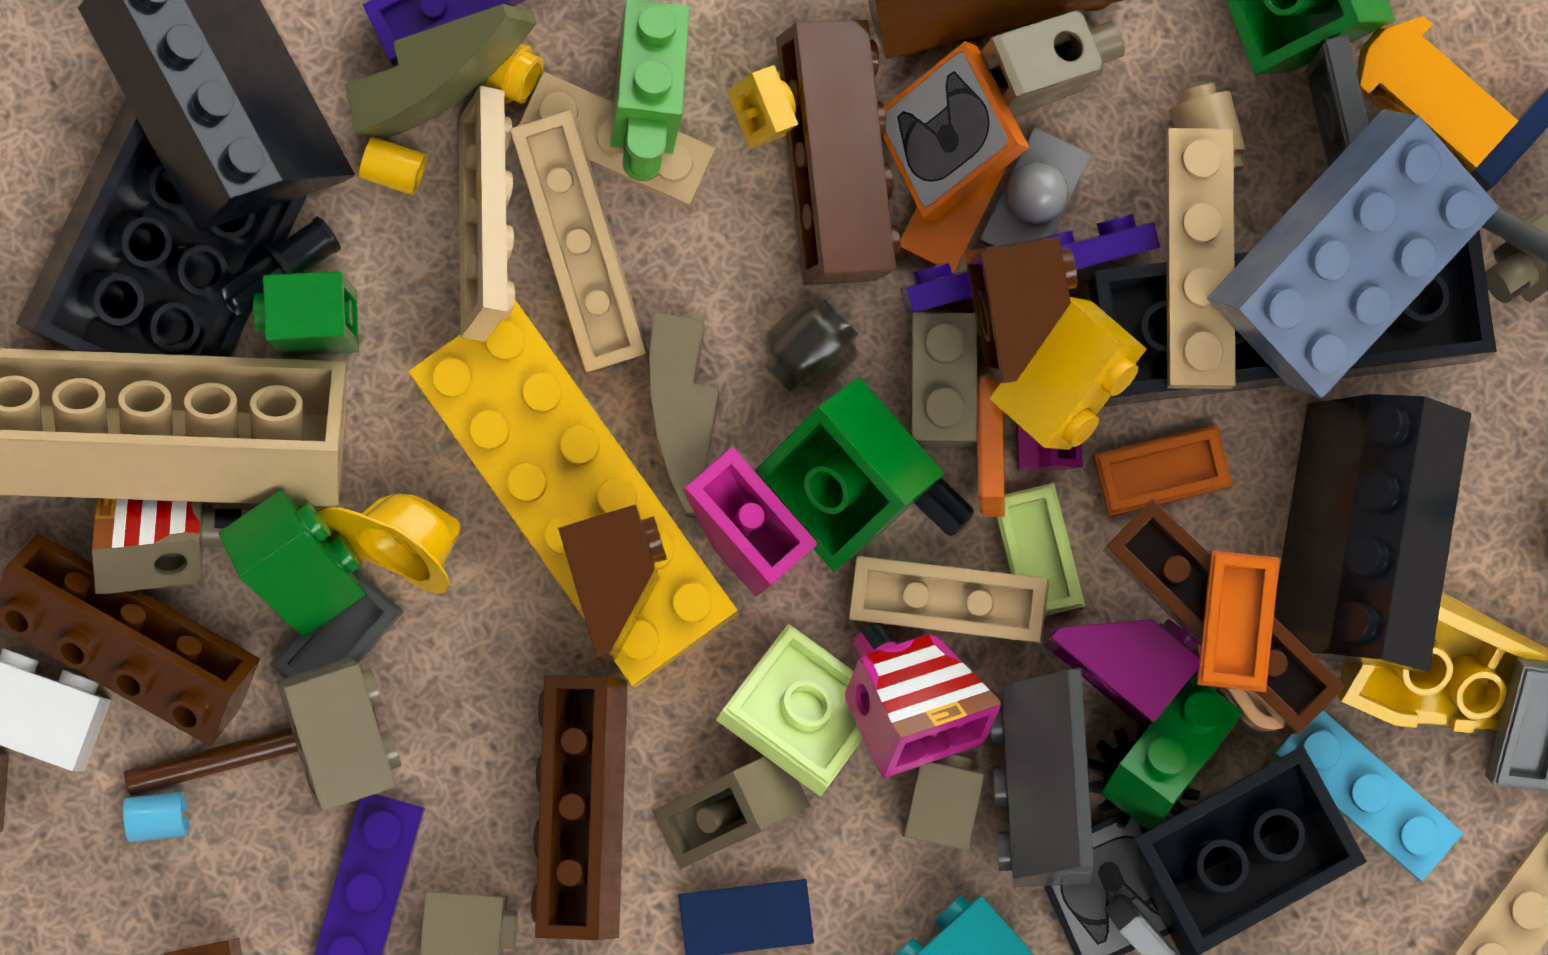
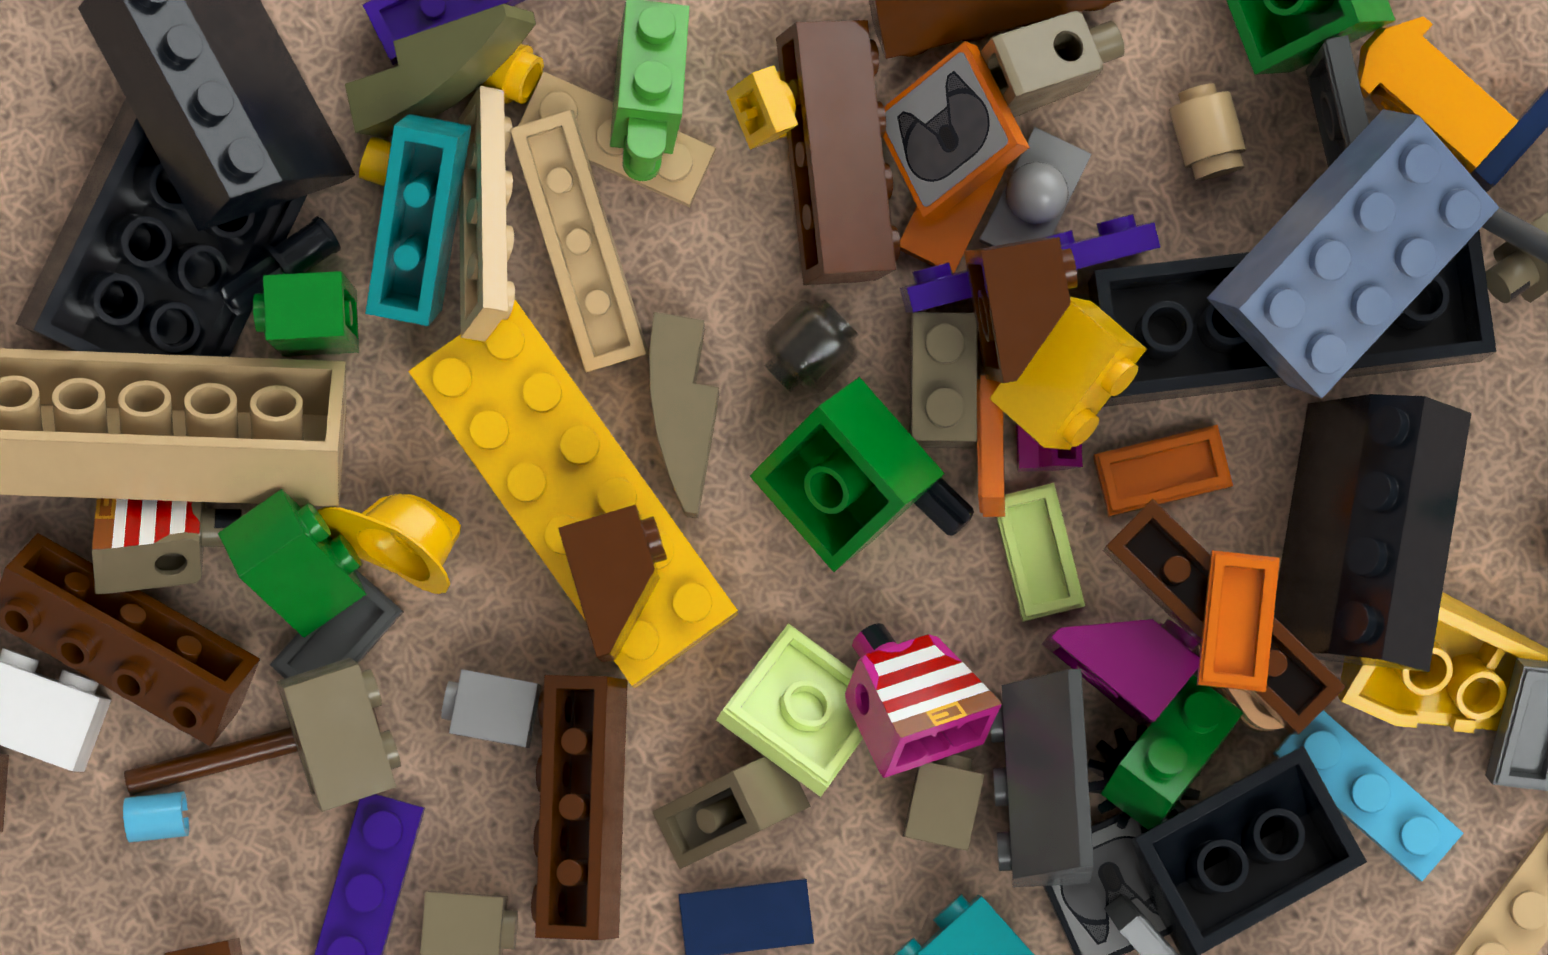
dark pink slope [683,446,818,597] -> none
tan plate [849,556,1050,643] -> none
tan plate [1166,128,1235,389] -> none
none -> teal brick [365,114,471,326]
none -> light grey brick [441,669,541,749]

